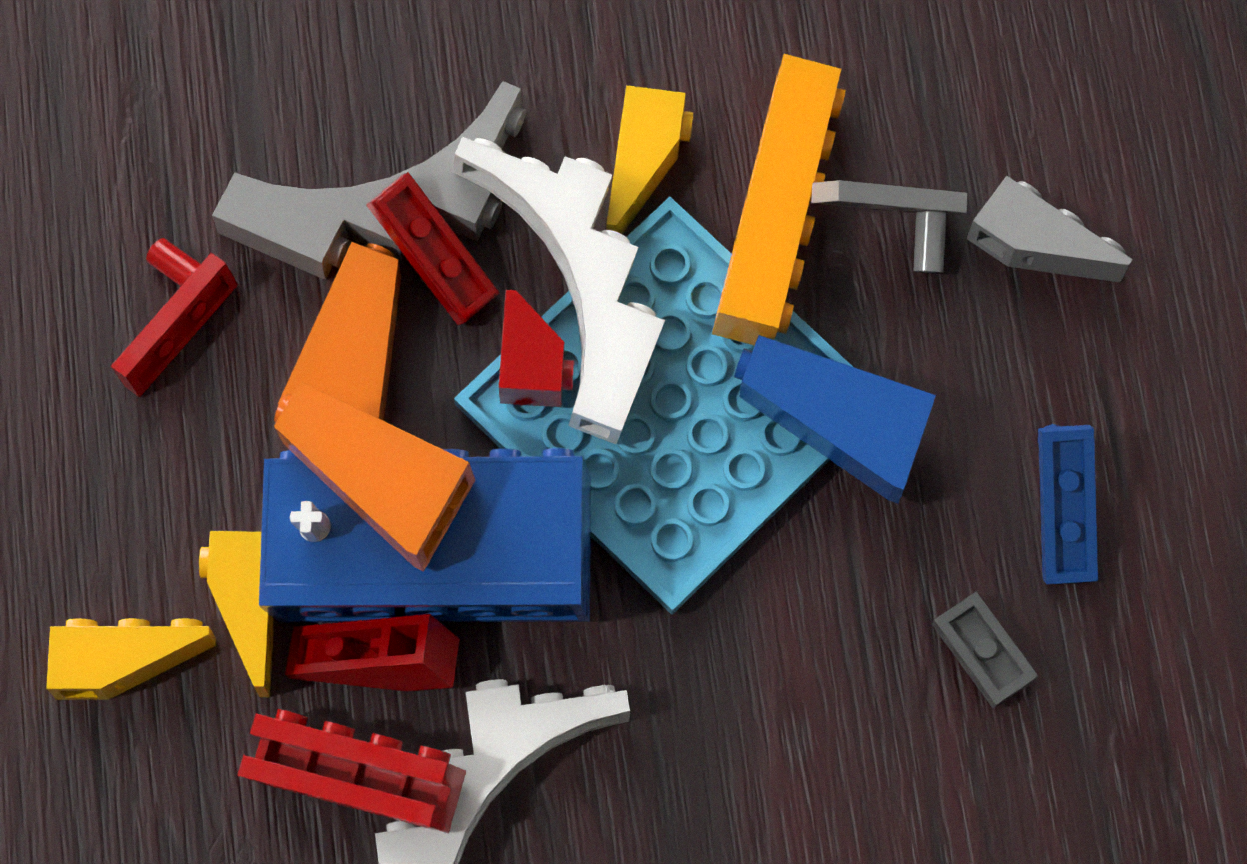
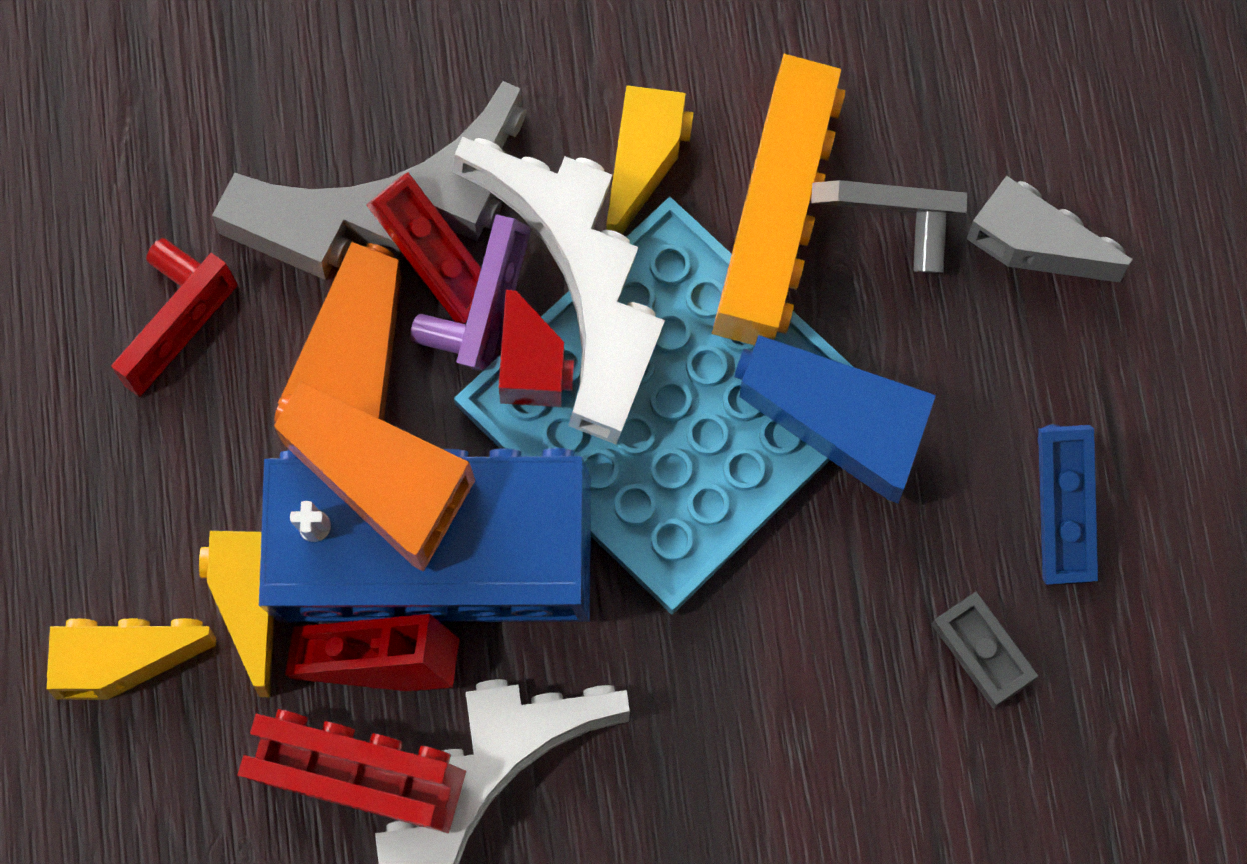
none -> medium lavender piece [411,214,532,372]

